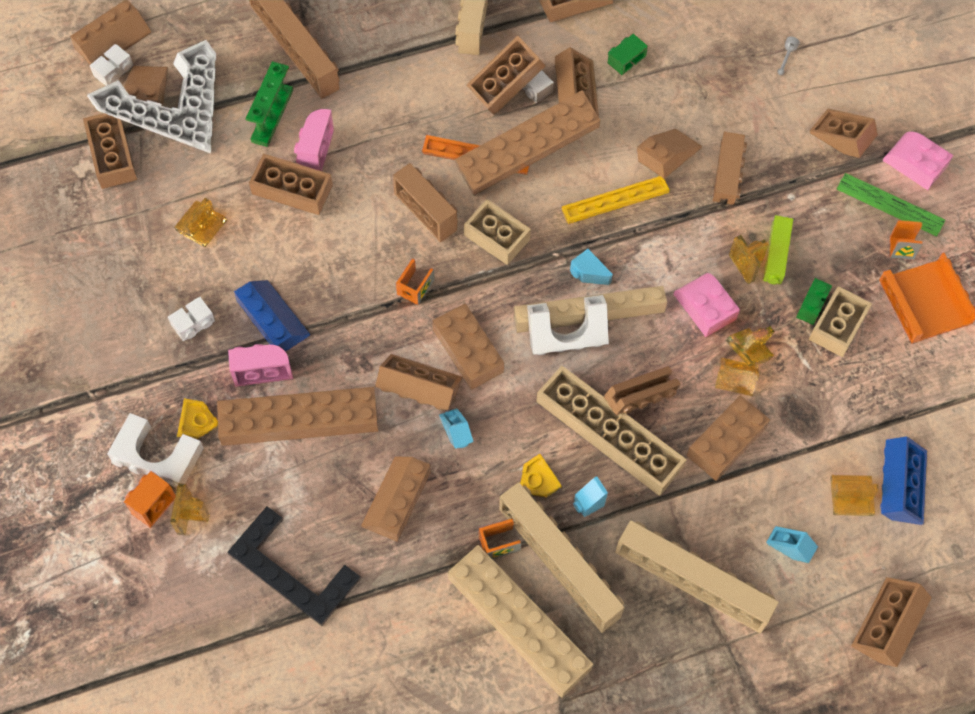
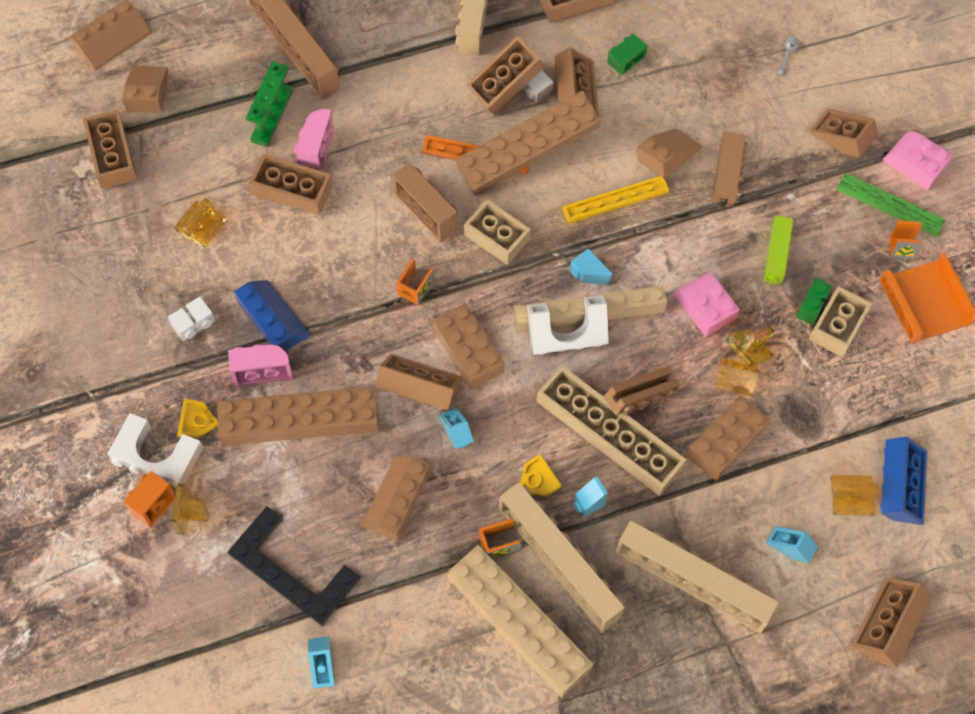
white wedge [87,40,216,153] -> none
white piece [90,44,134,86] -> none
clear yellow bracket [729,235,769,284] -> none
none -> medium azure slope [308,636,335,688]

